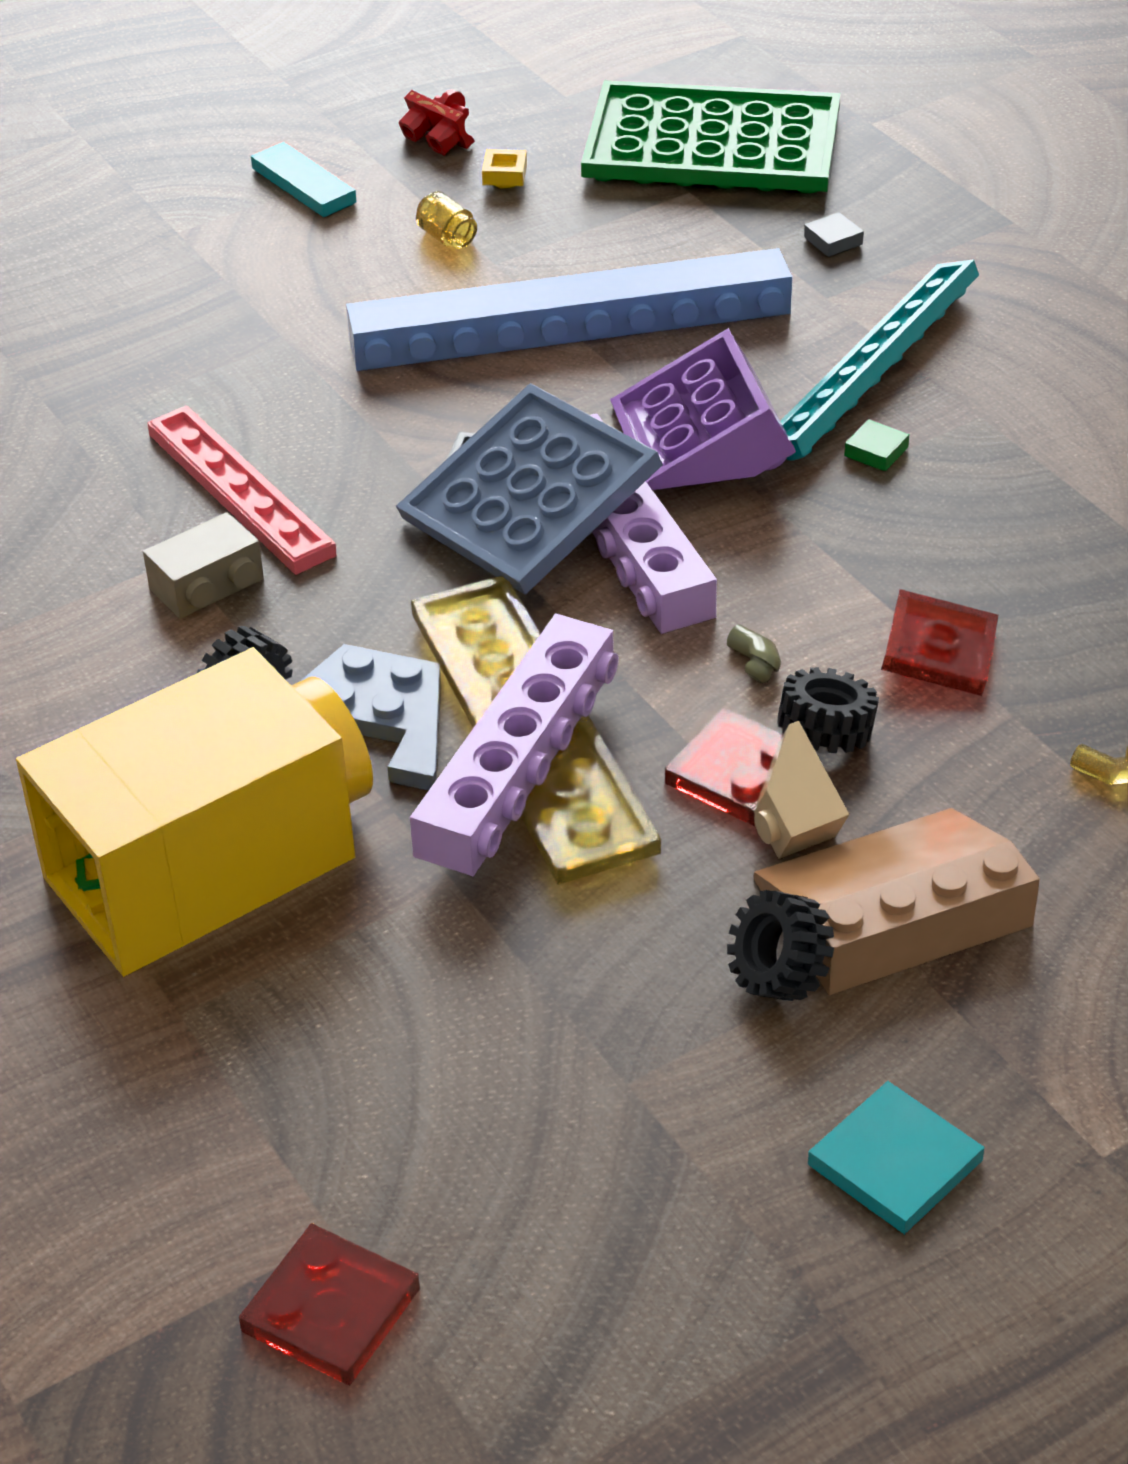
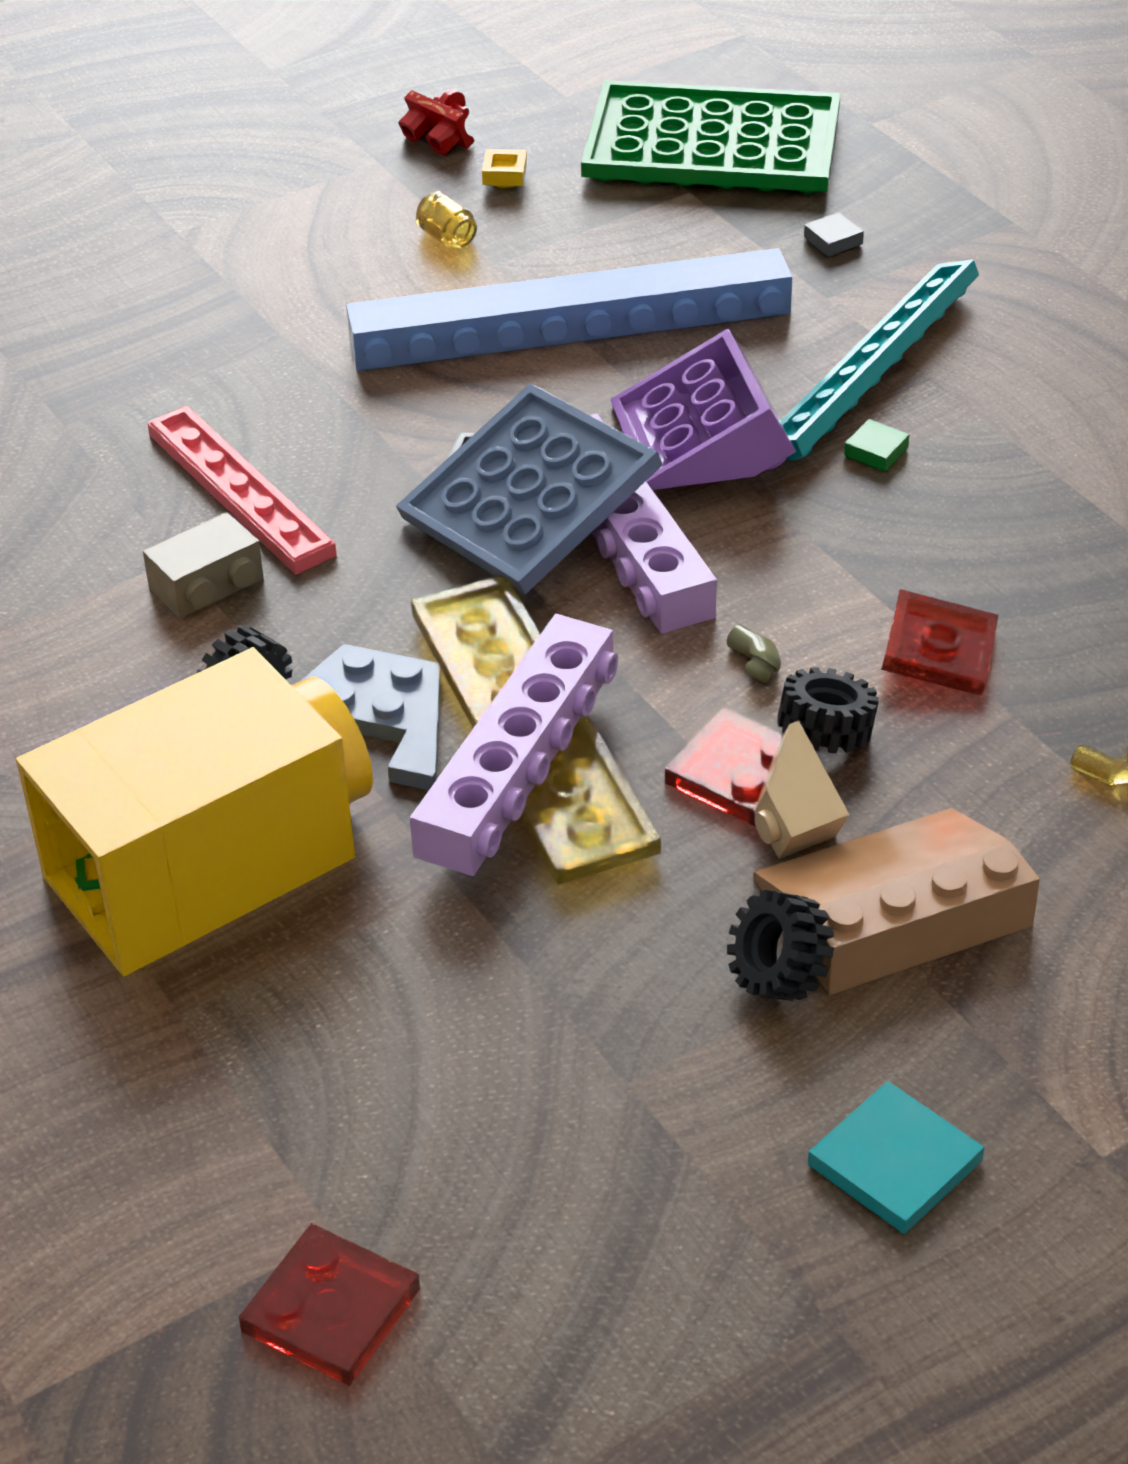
tile [251,142,357,217] -> none

